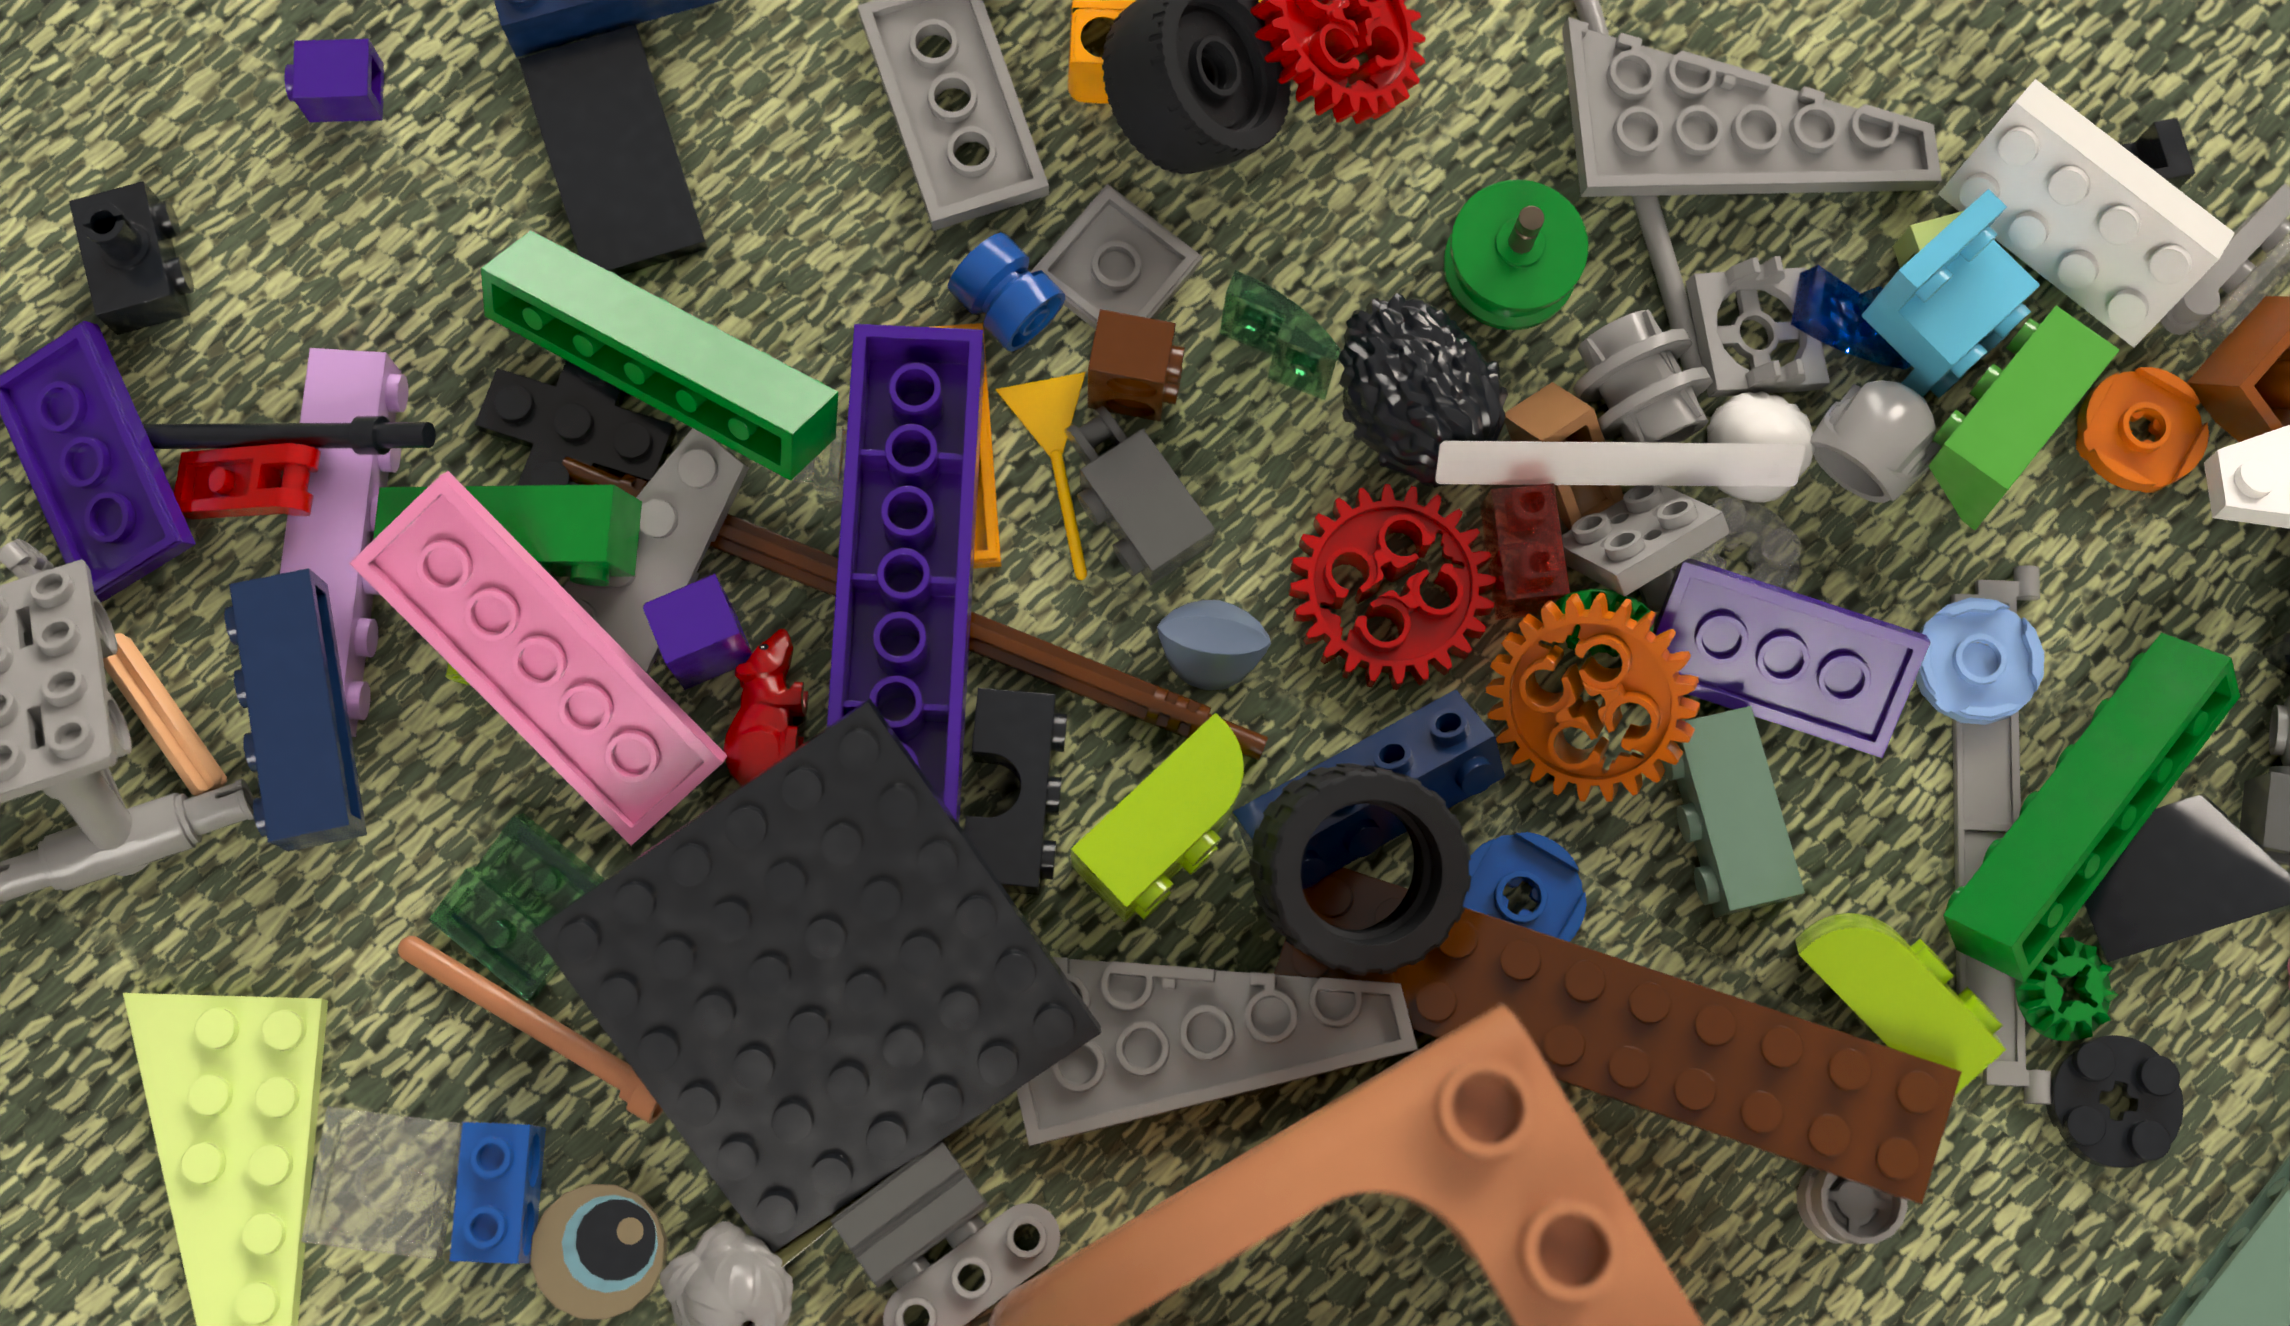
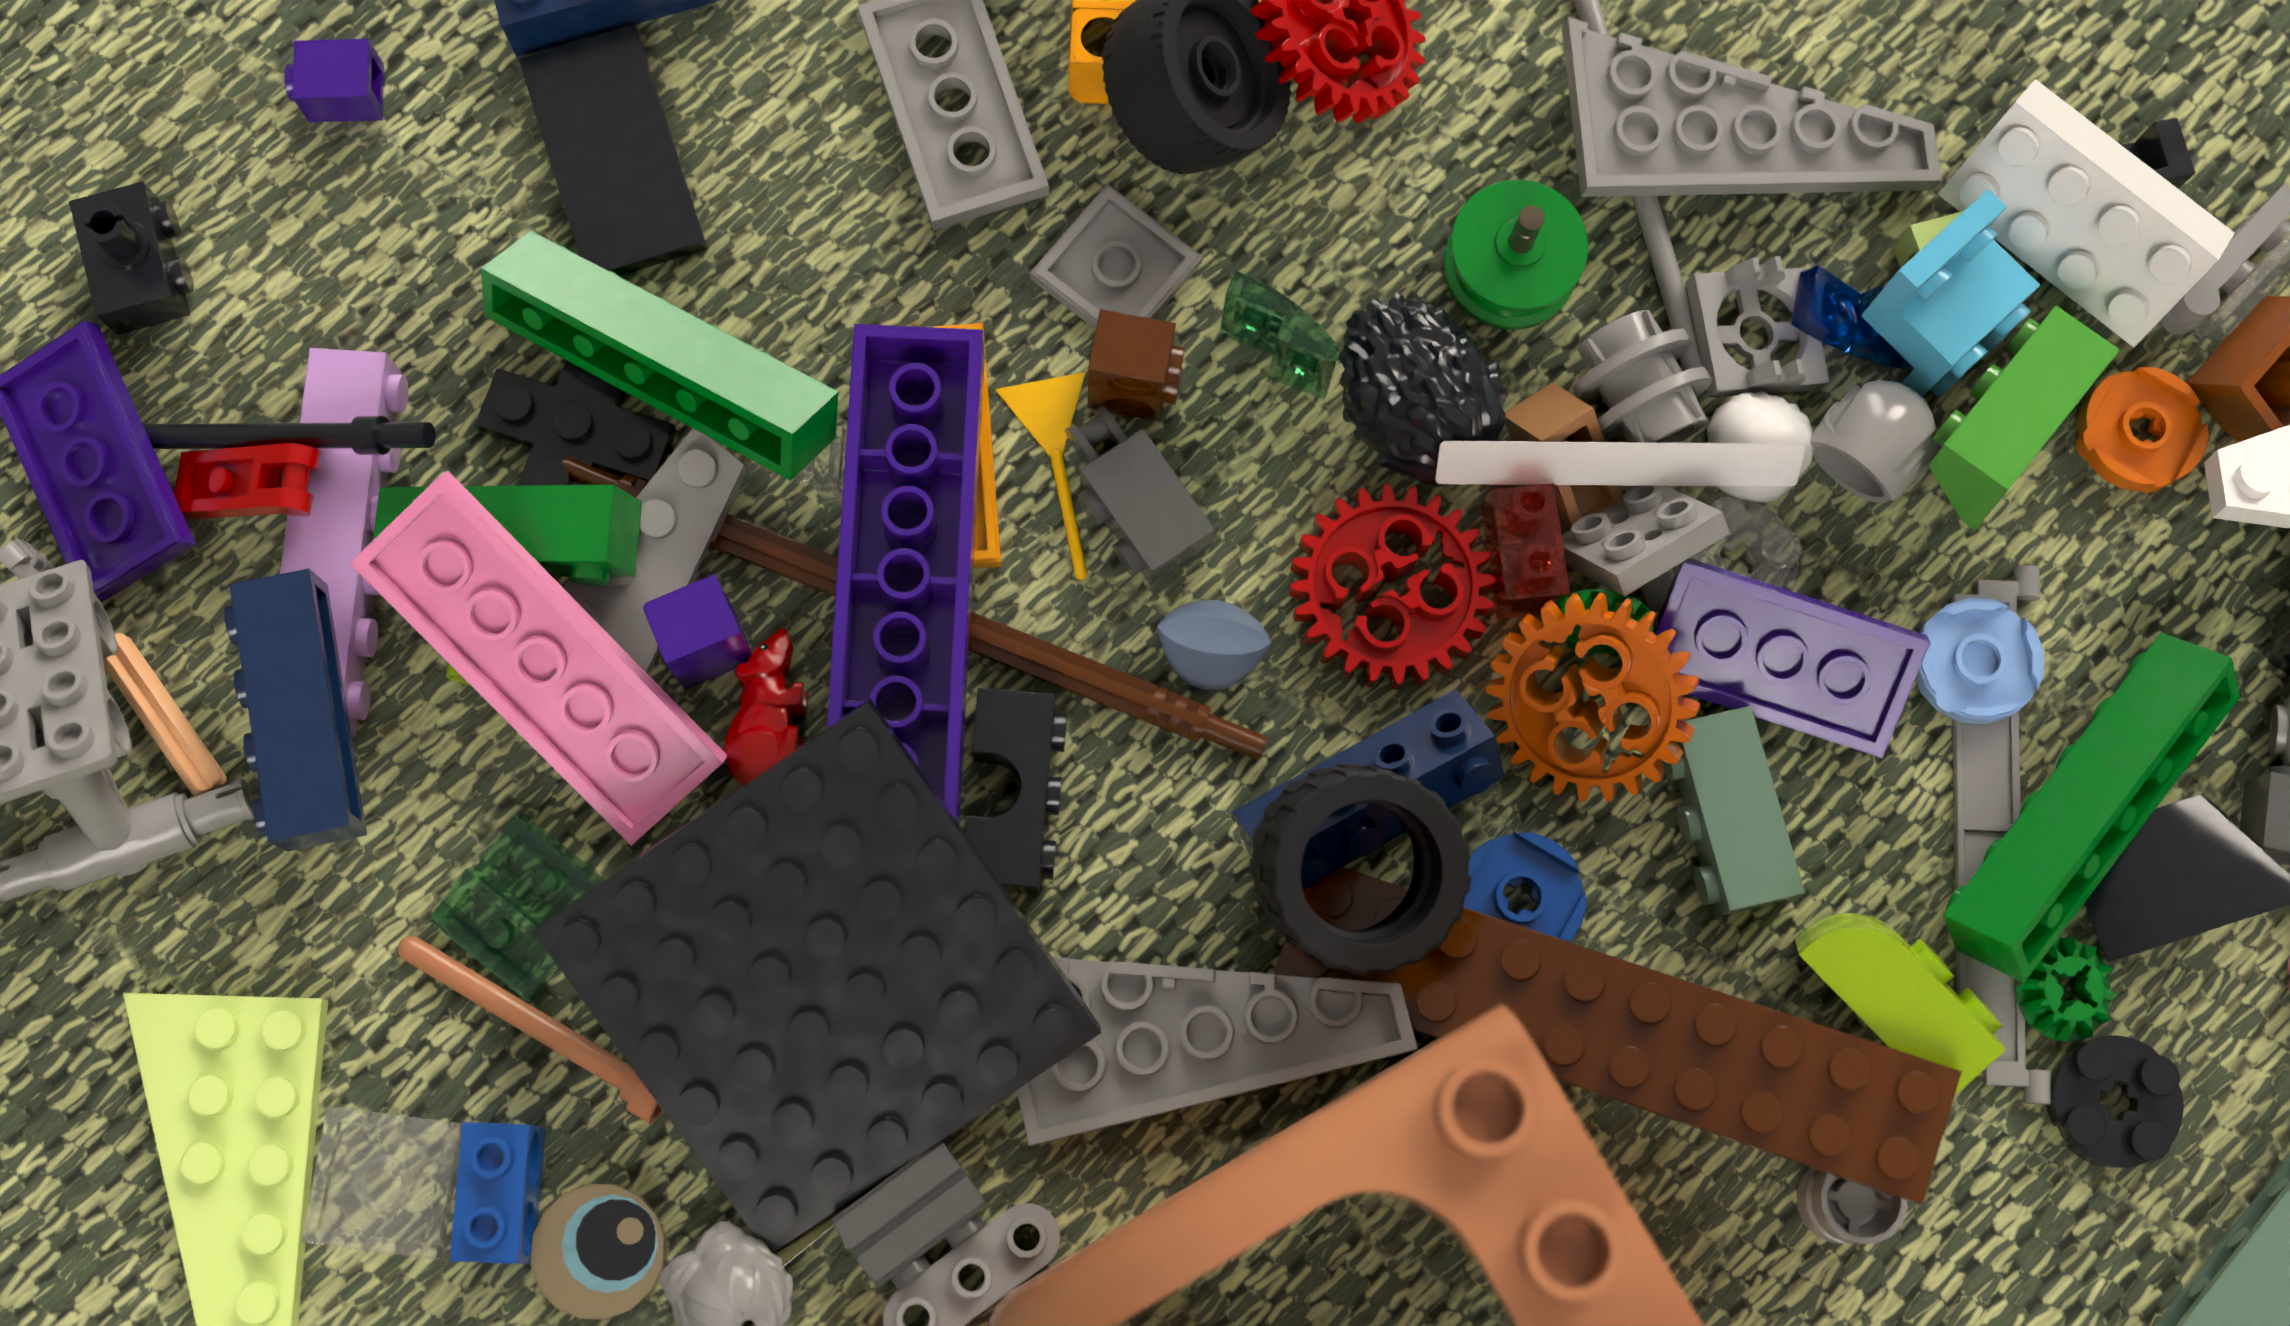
blue wheel [948,232,1065,352] -> none
lime brick [1071,712,1244,922] -> none

